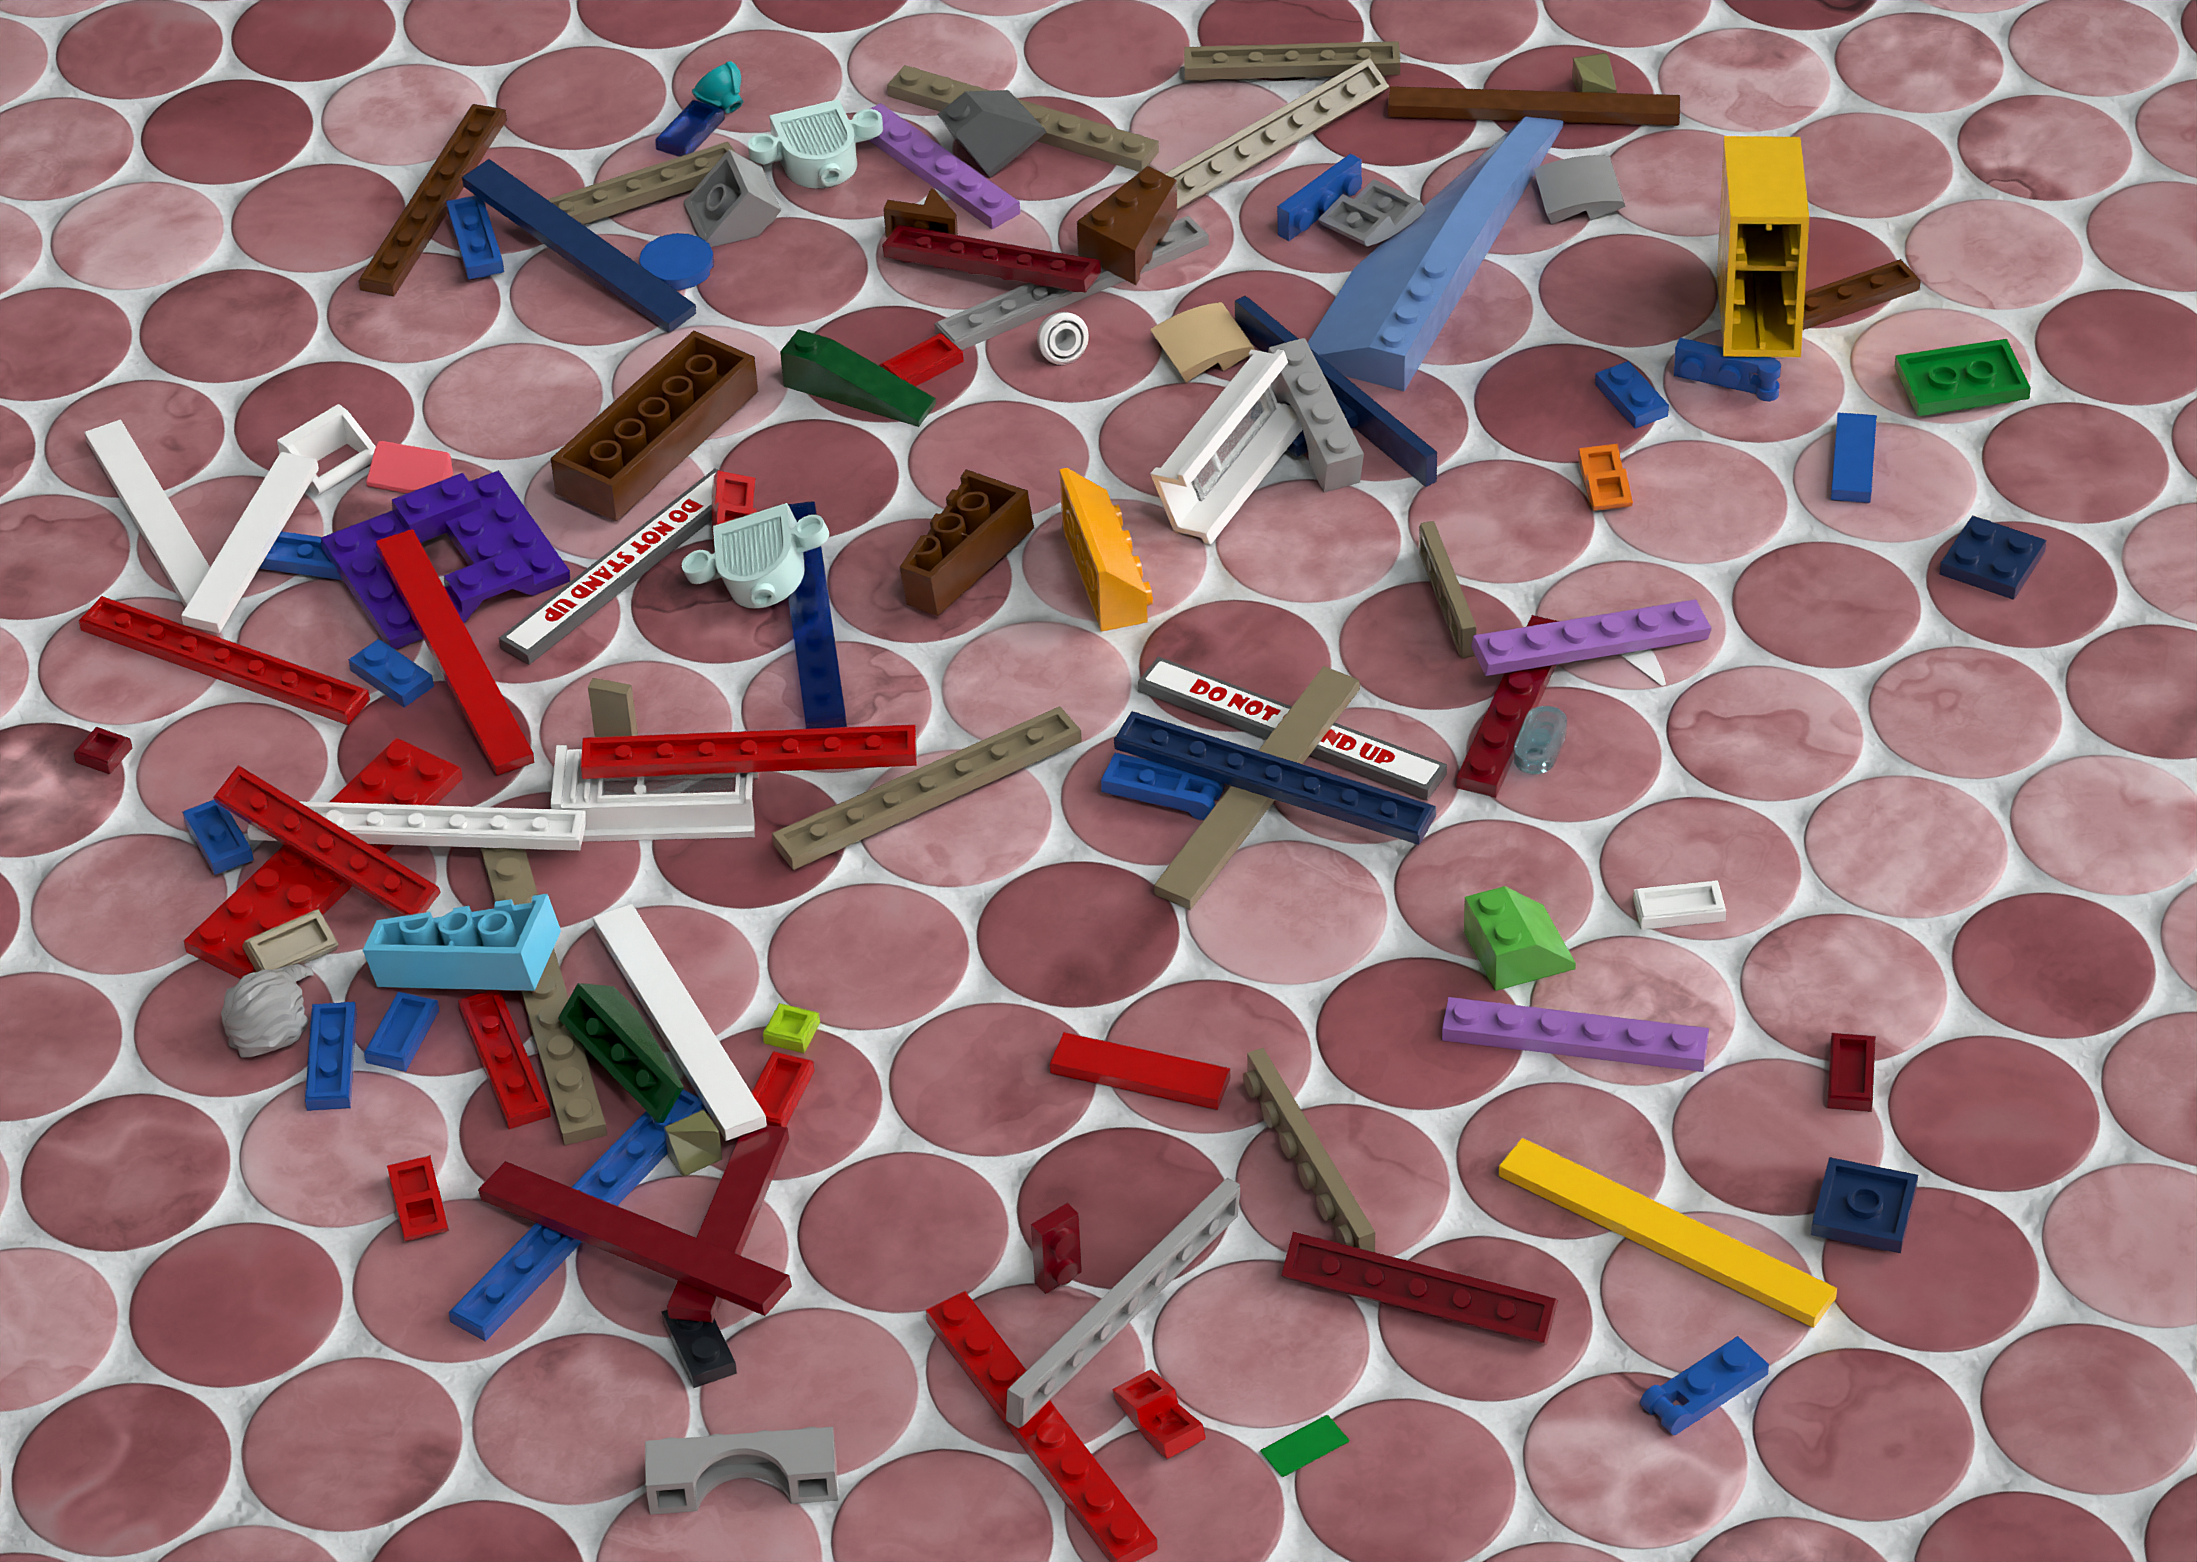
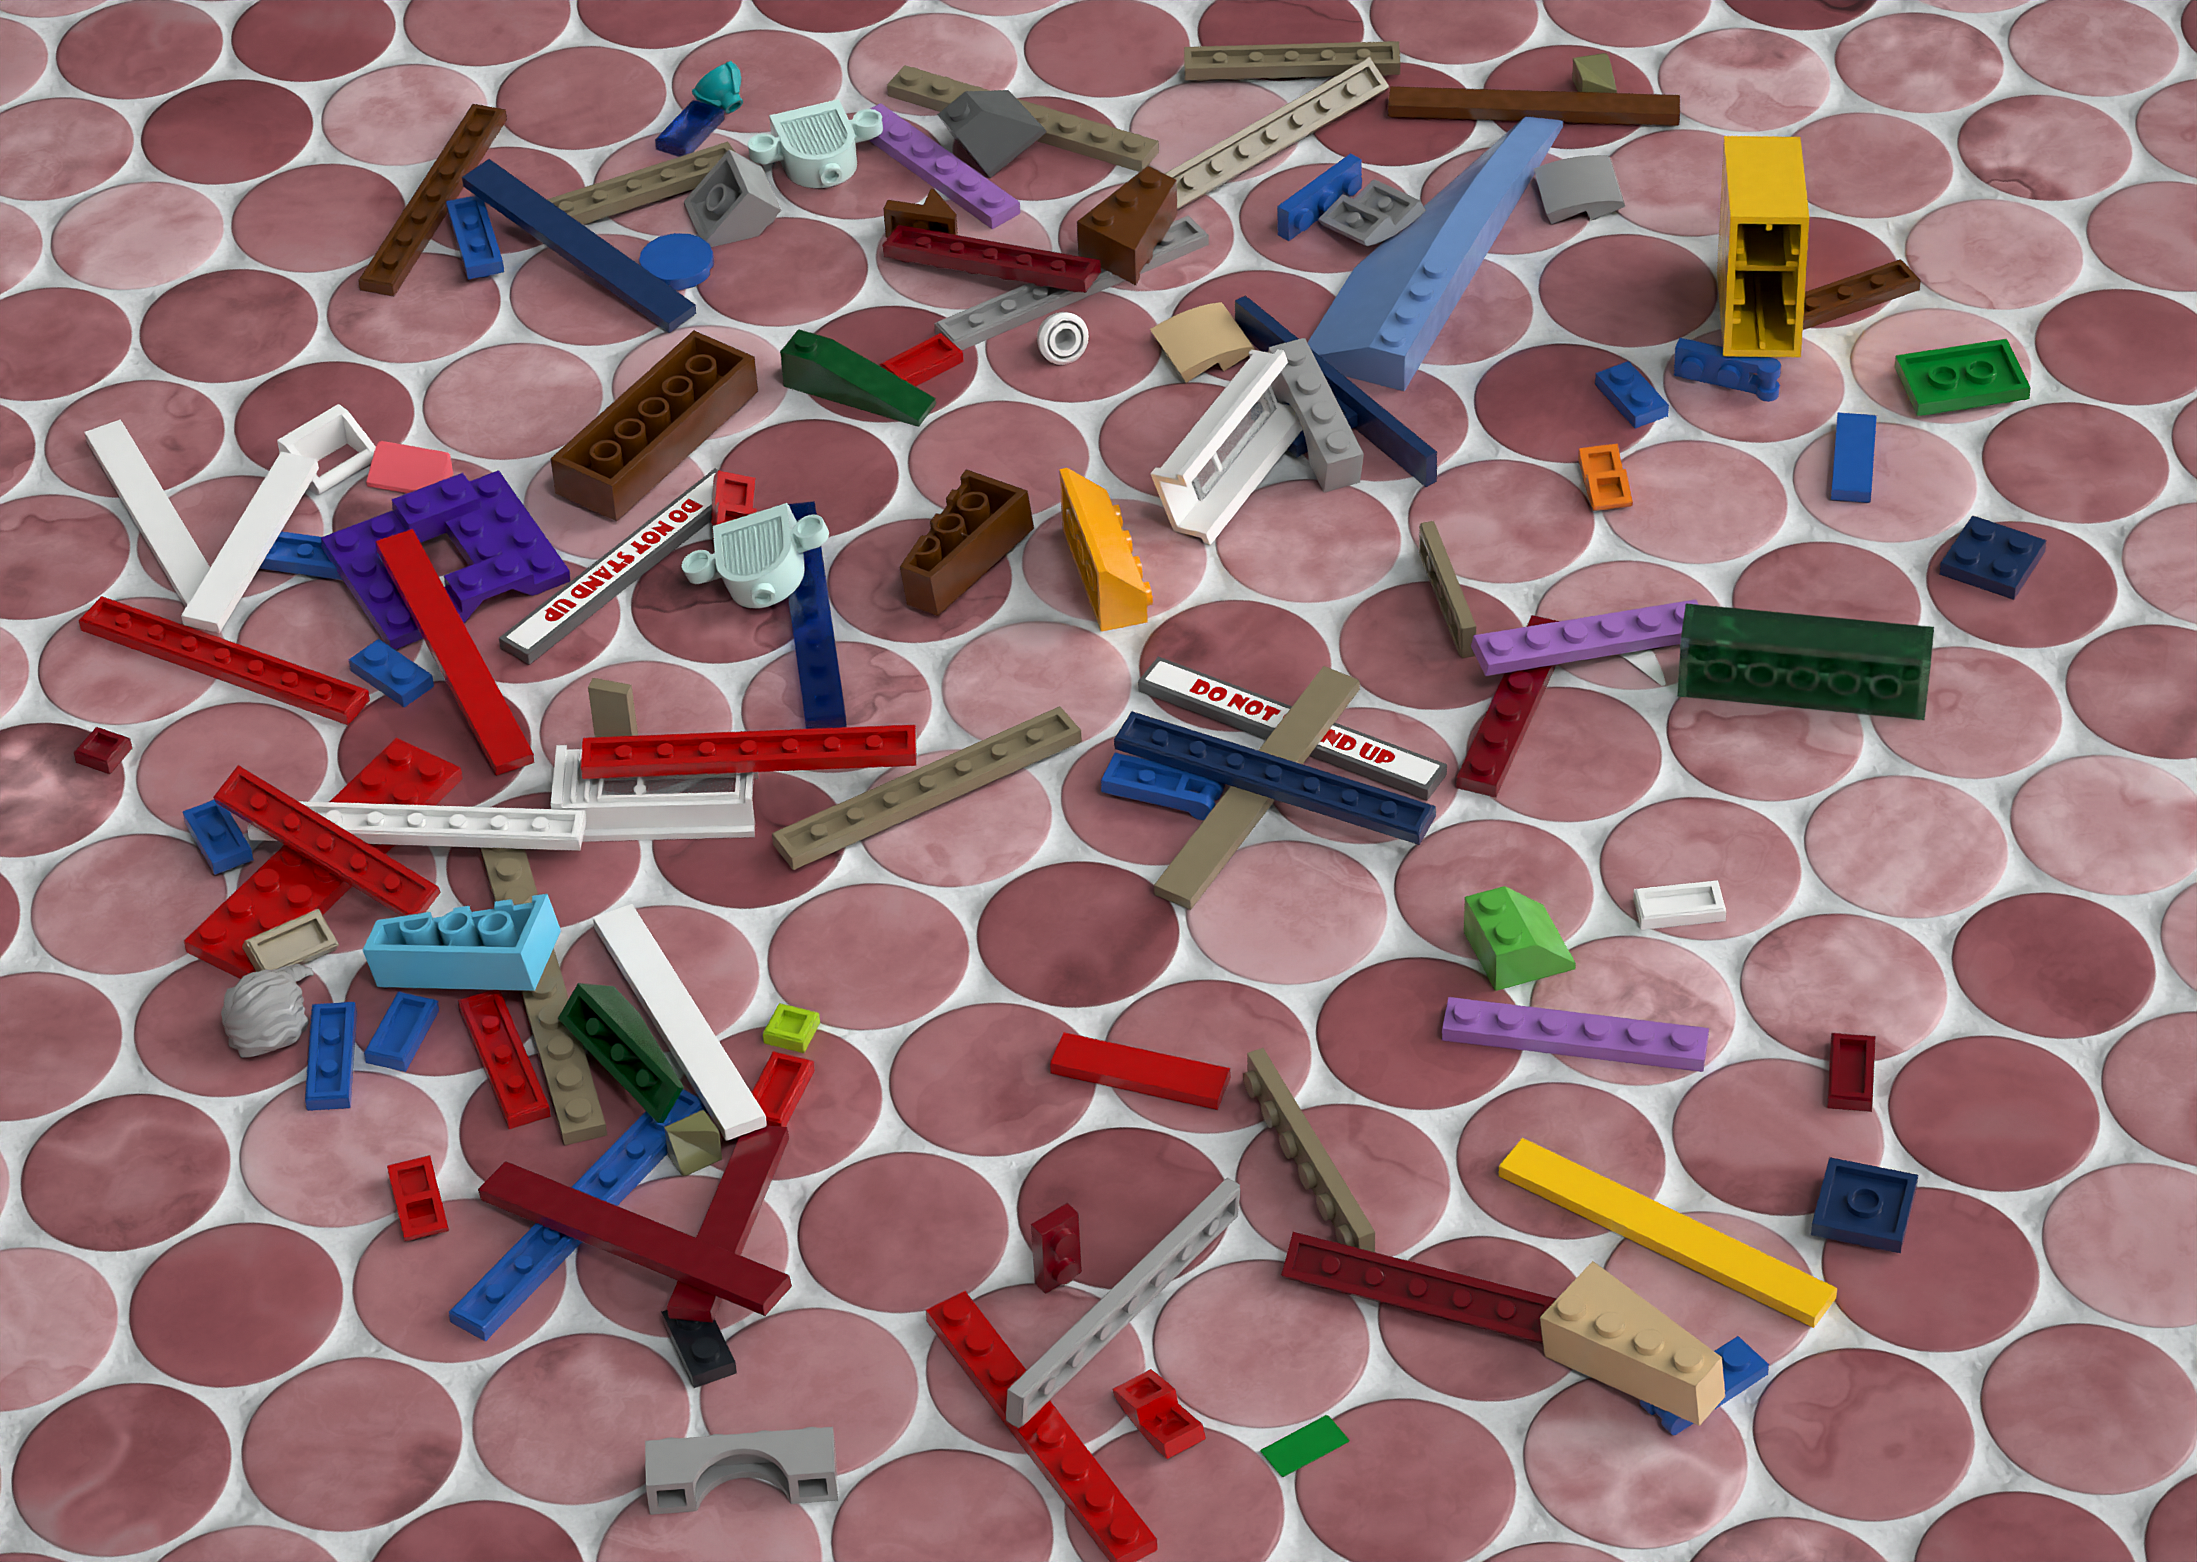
clear light blue plate [1514,706,1567,774] -> none
none -> tan wedge [1540,1261,1725,1426]
none -> clear green brick [1677,603,1934,720]

